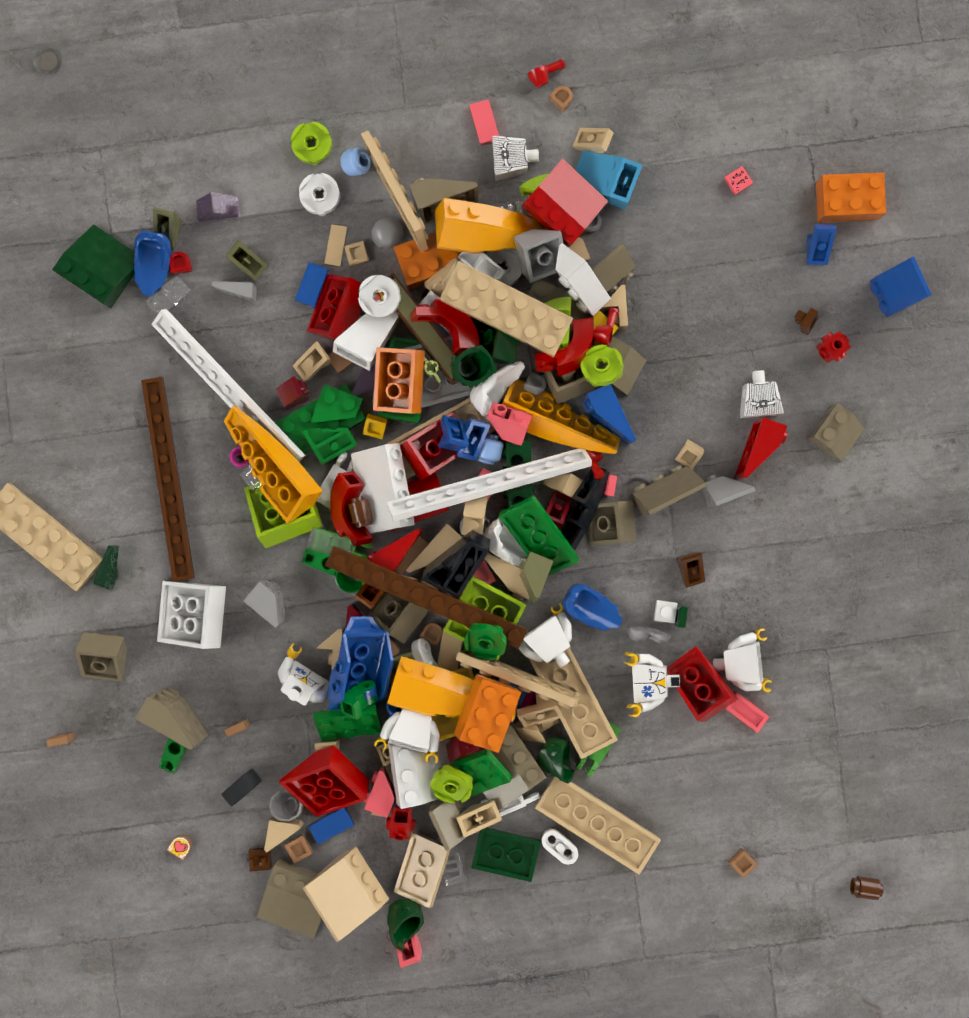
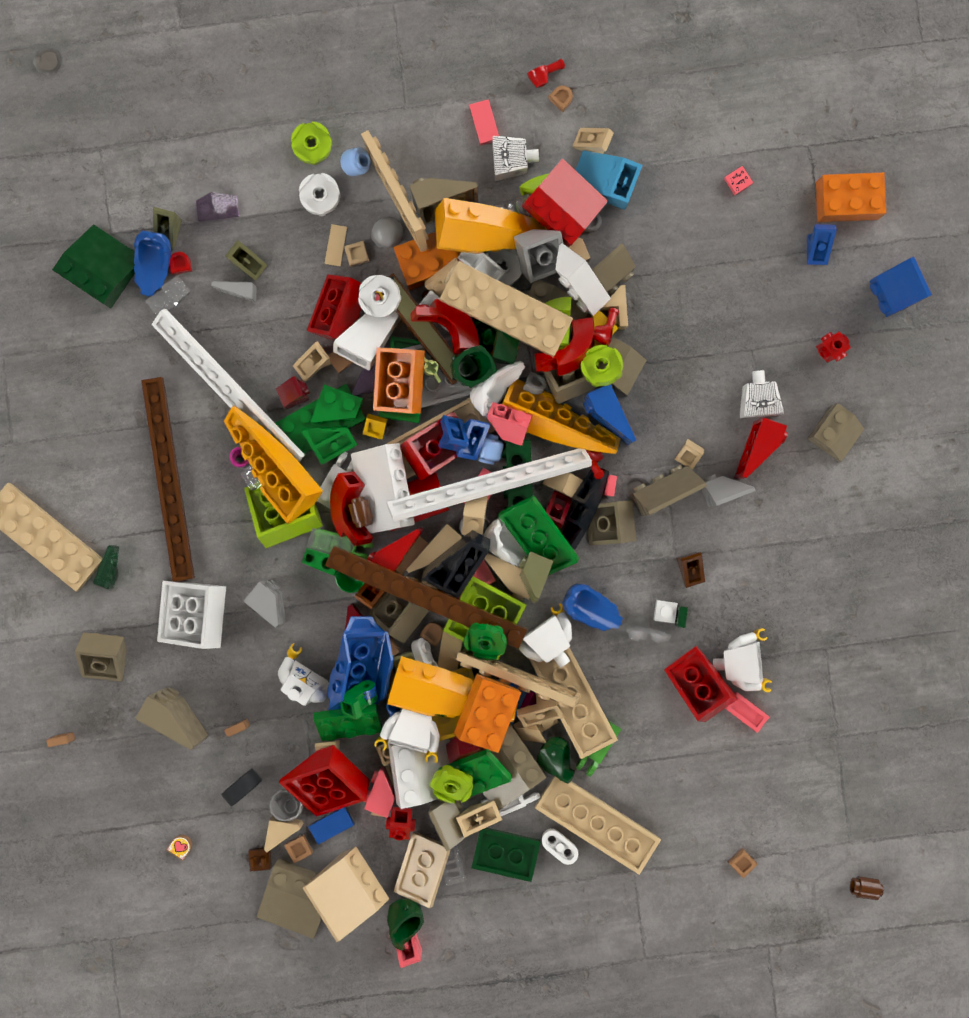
green leg [159,738,187,774] -> none
blue tile [295,262,329,308] -> none
tan slope [317,627,345,670] -> none
white torso [624,652,680,717] -> none
reddish brown tile [794,308,818,335] -> none

